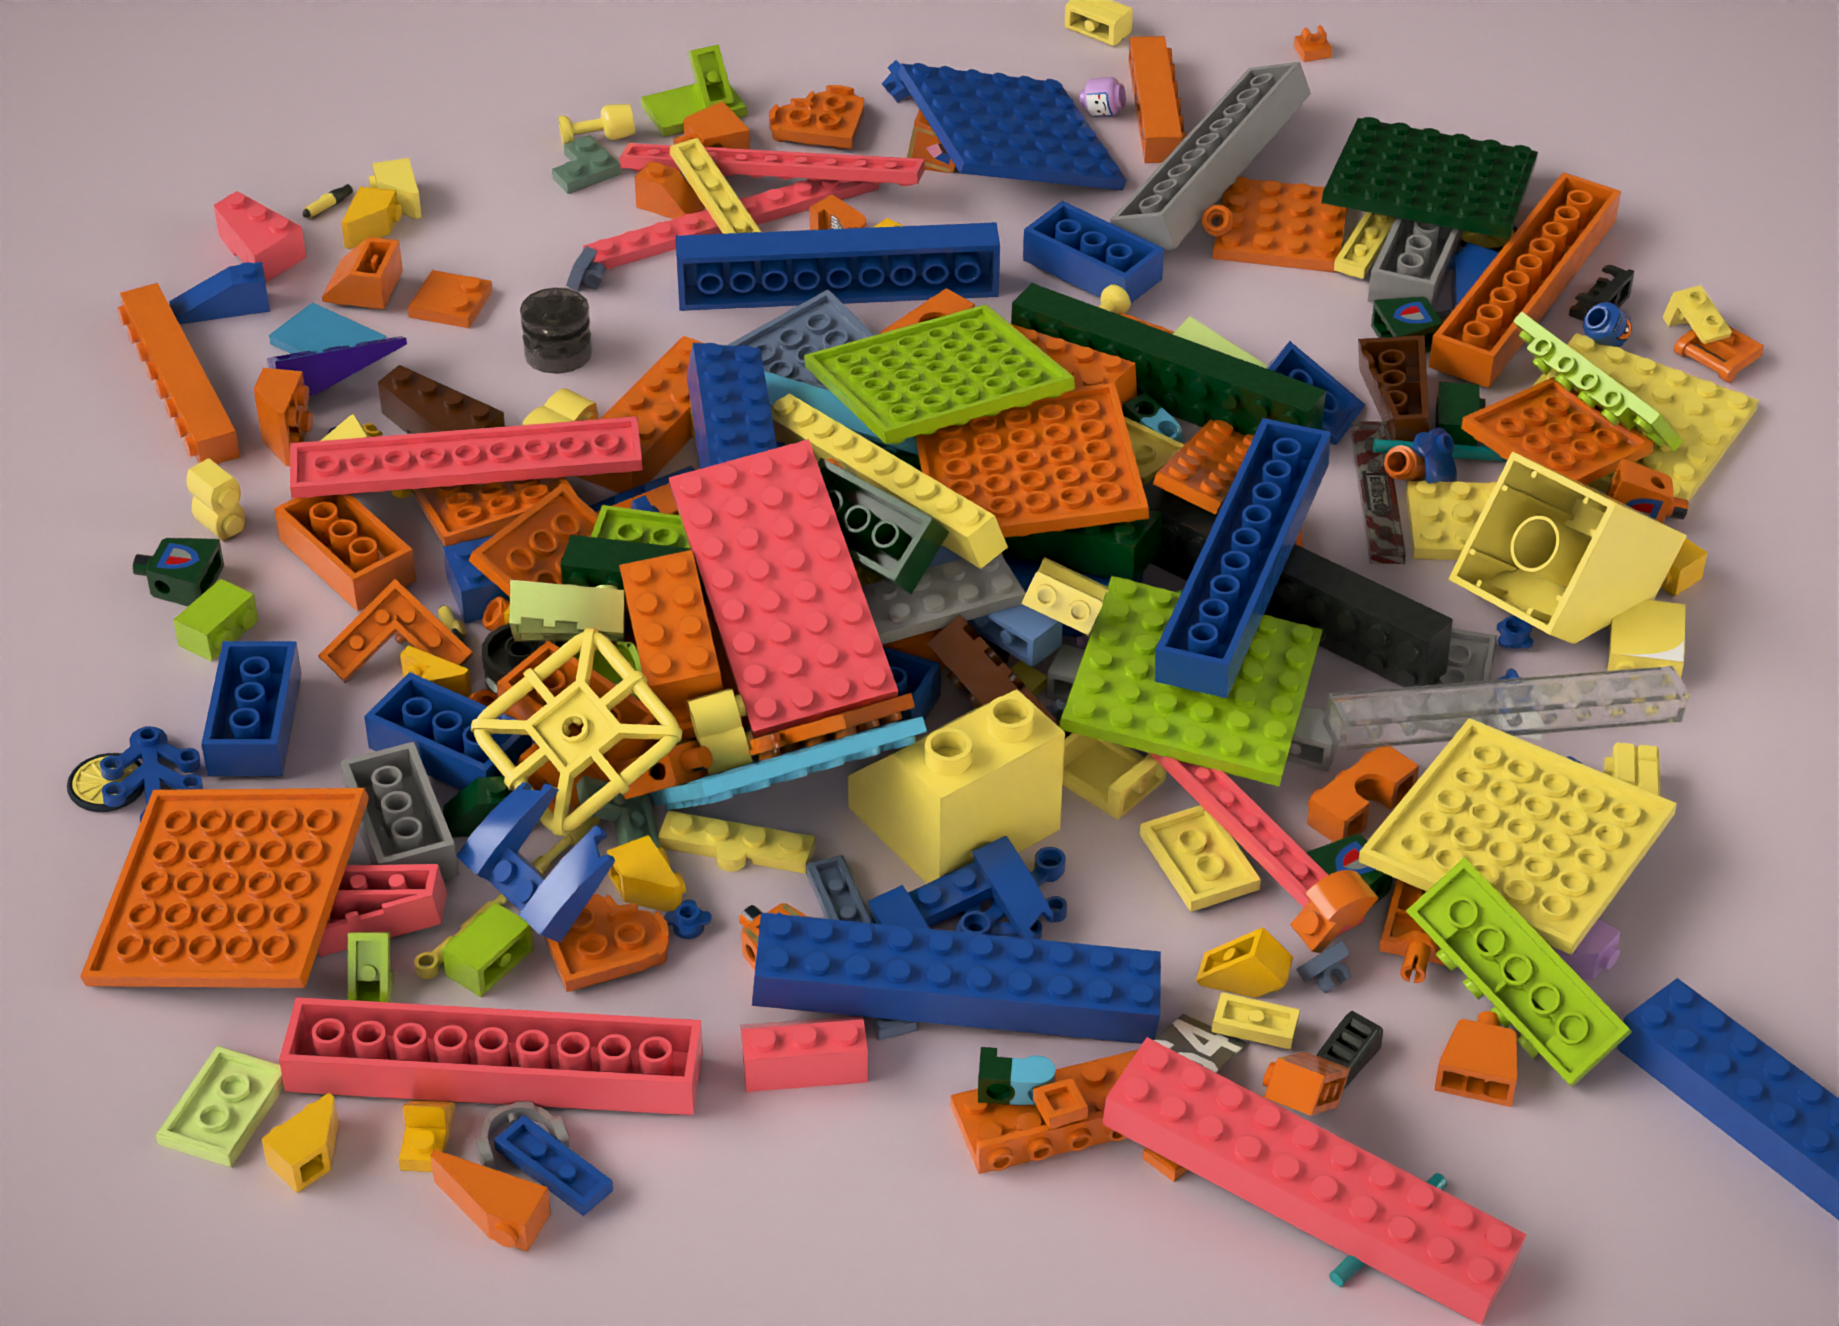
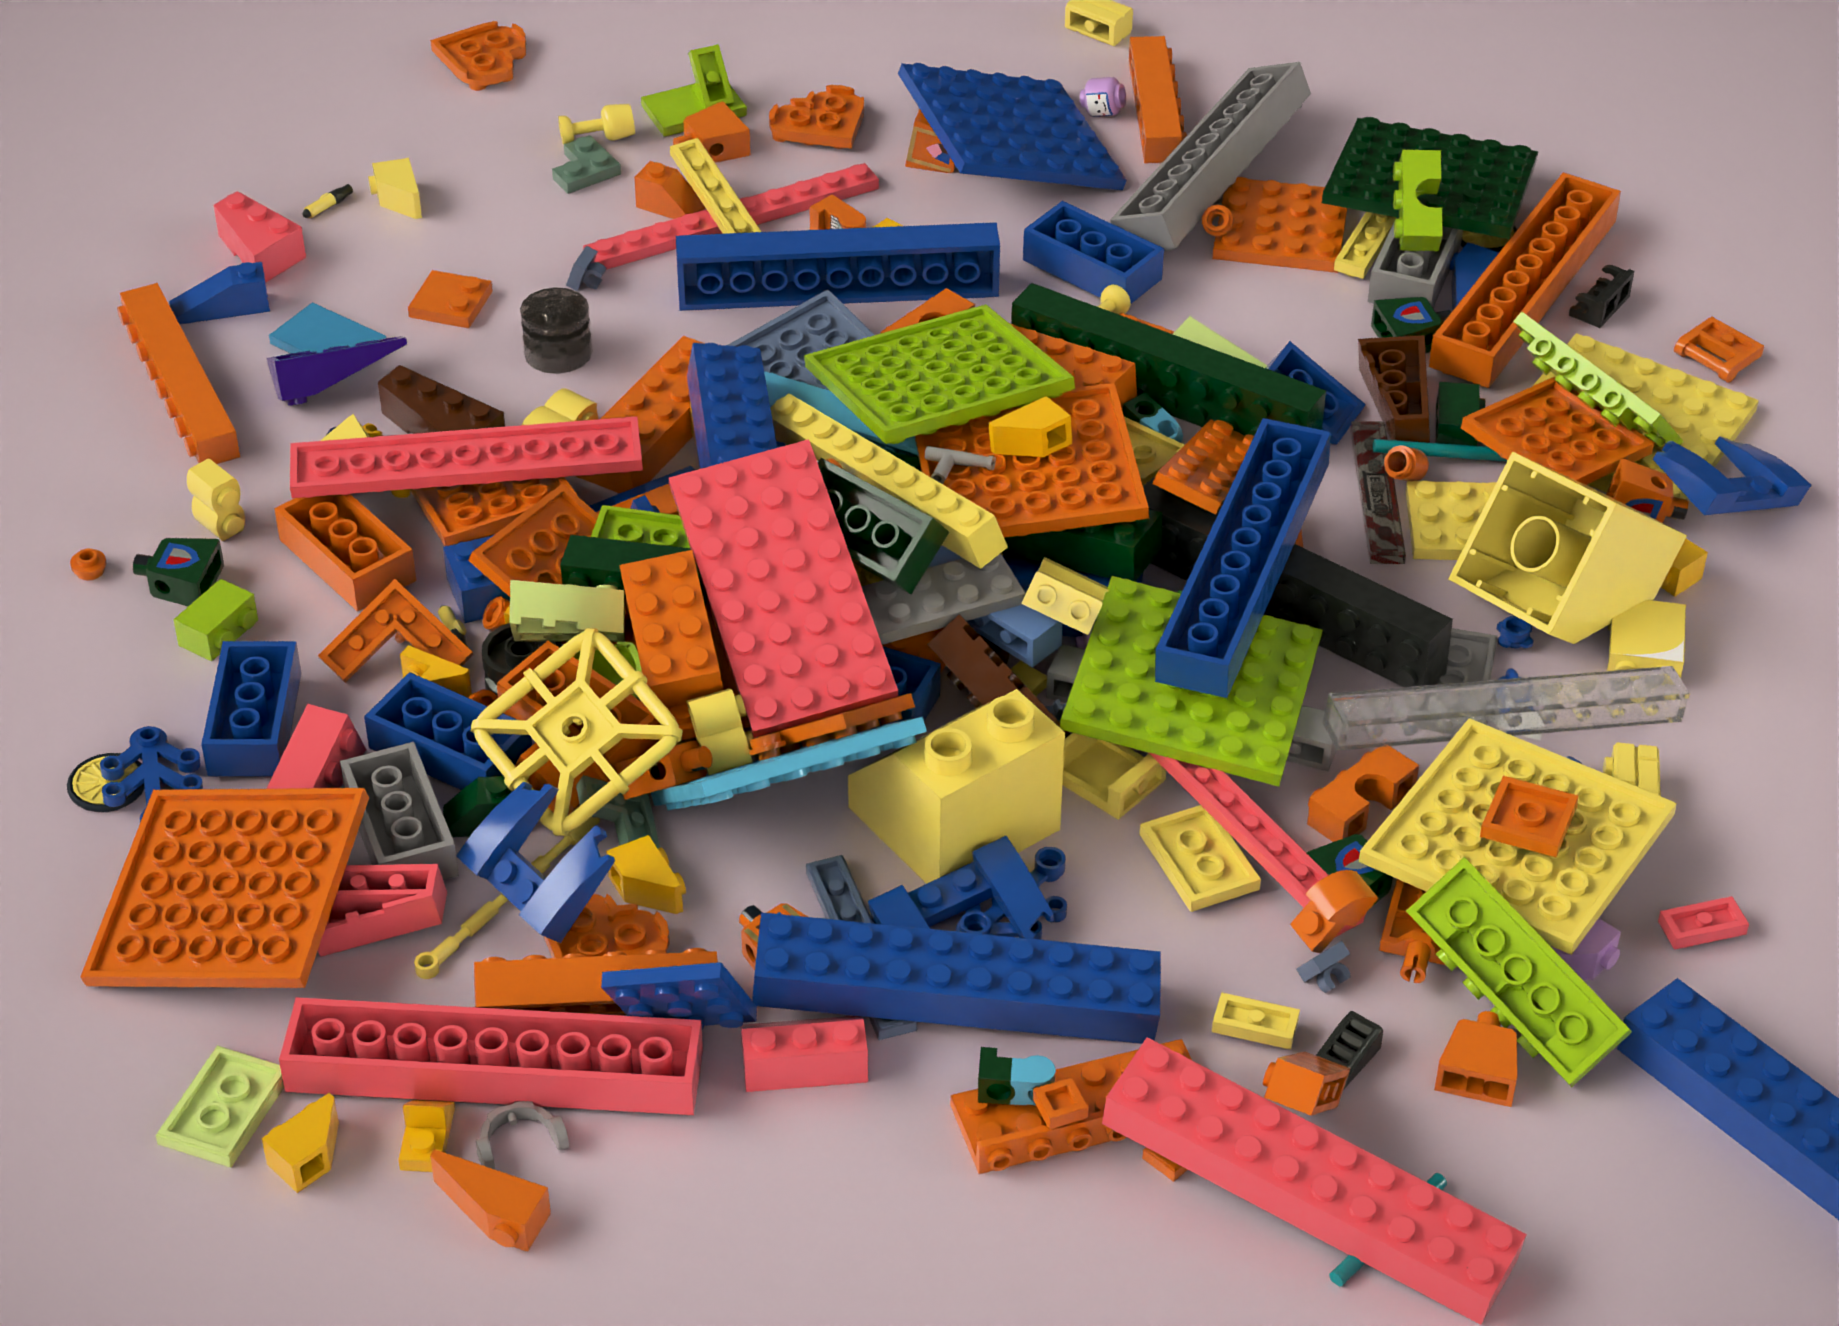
orange slope [254,368,313,466] -> none
orange slope [322,237,403,309] -> none
yellow slope [341,186,402,249] -> none
lime slope [348,932,394,1003] -> none
lime brick [442,902,534,997] -> none
blue plate [494,1115,613,1216] -> none
coral plate [620,143,925,186] -> none
light yellow hinge [658,810,815,874] -> none
blue plate [664,900,712,939] -> none
blue tile [882,60,913,103] -> none
sticker [1154,1014,1247,1073] -> none
yellow slope [1195,927,1293,998] -> none
orange tile [1294,25,1332,62] -> none
blue plate [1412,427,1457,484] -> none
blue head [1583,302,1632,347] -> none
light yellow bracket [1662,285,1732,344] -> none
none -> orange plate [70,548,107,581]
none -> coral wedge [266,704,367,789]
none -> orange plate [430,21,526,91]
none -> orange brick [474,948,718,1016]
none -> blue plate [601,962,757,1029]
none -> light grey piece [925,446,996,484]
none -> yellow slope [989,396,1072,457]
none -> lime arch [1393,150,1443,251]
none -> orange plate [1480,776,1579,857]
none -> blue wedge [1653,437,1811,516]
none -> coral plate [1658,896,1749,950]

